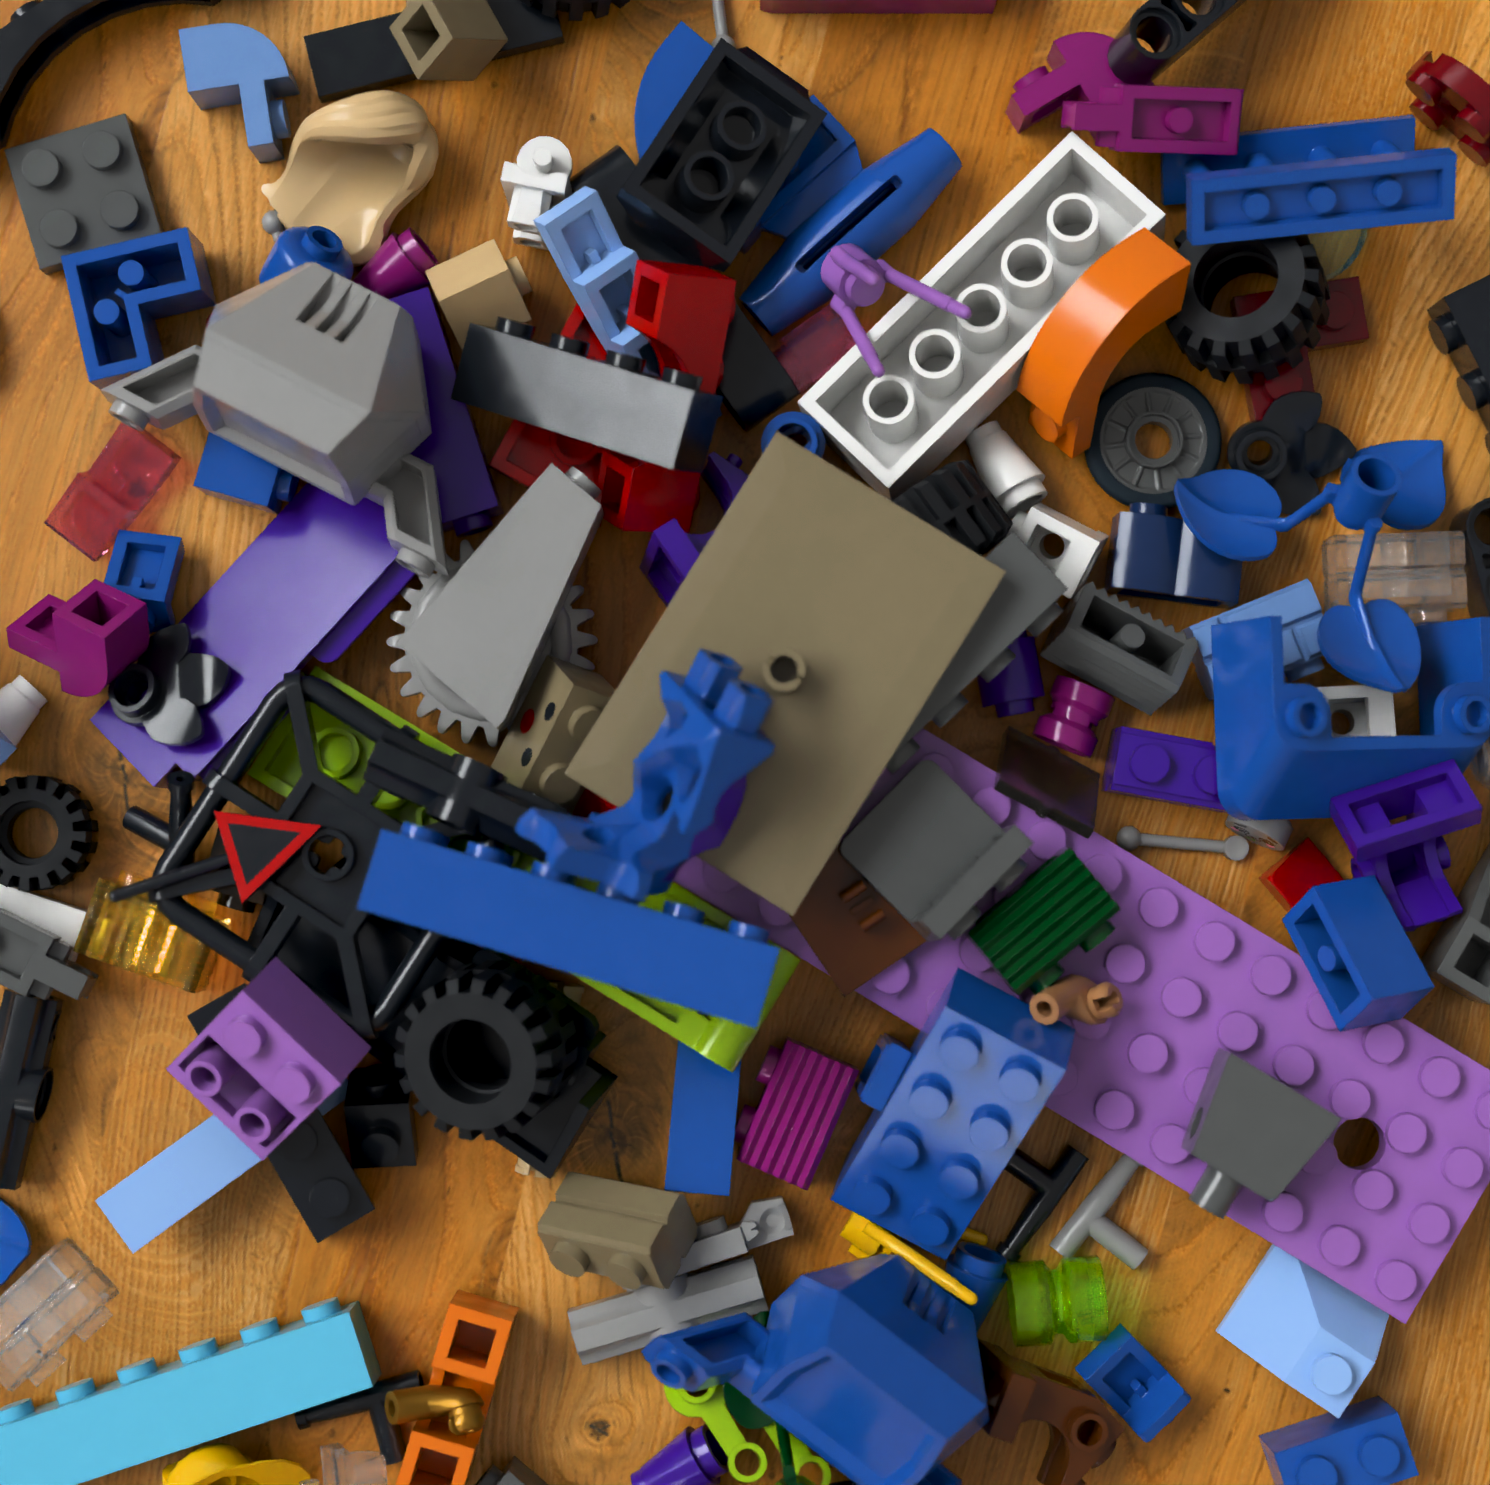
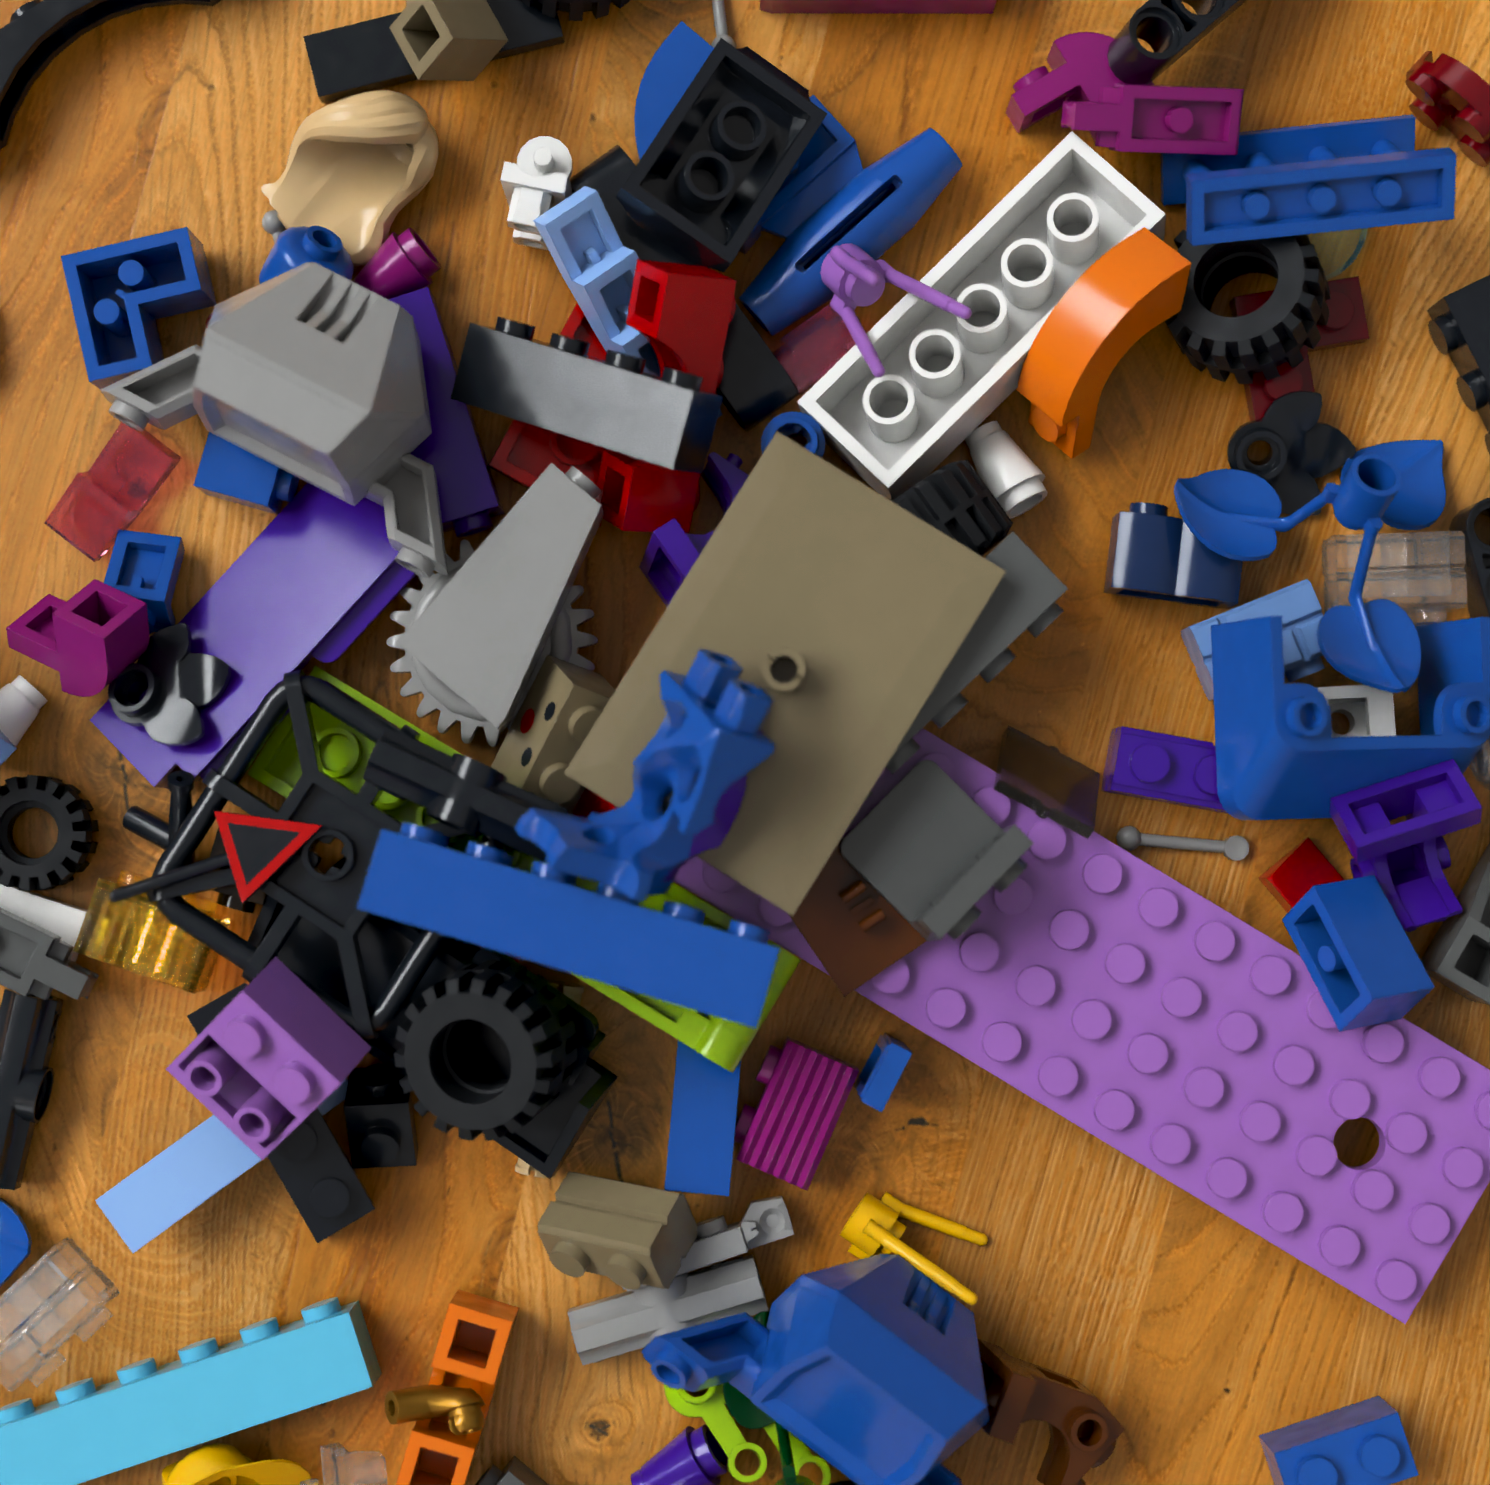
dark grey plate [4,113,165,275] -> none
medium blue brick [178,23,300,163] -> none
black piece [294,1370,424,1465] -> none
tan brick [425,239,533,351] -> none
blue brick [830,967,1076,1261] -> none
blue cone [943,1242,1008,1332] -> none
dark green brick [964,847,1121,995] -> none
dark purple brick [977,630,1045,718] -> none
black piece [995,1144,1089,1264] -> none
white brick [1003,503,1109,599] -> none
clear neon green wheel [1006,1255,1108,1348] -> none
medium nougat arm [1029,974,1123,1025] -> none
magenta wheel [1032,675,1116,758] -> none
dark grey brick [1040,582,1198,716] -> none
light grey piece [1049,1154,1148,1270] -> none
blue bracket [1075,1323,1191,1442] -> none
dark grey wheel [1084,373,1222,509] -> none
dark grey torso [1181,1048,1341,1219] -> none
light blue slope [1215,1244,1389,1418] -> none
light grey tile [1225,814,1293,851] -> none

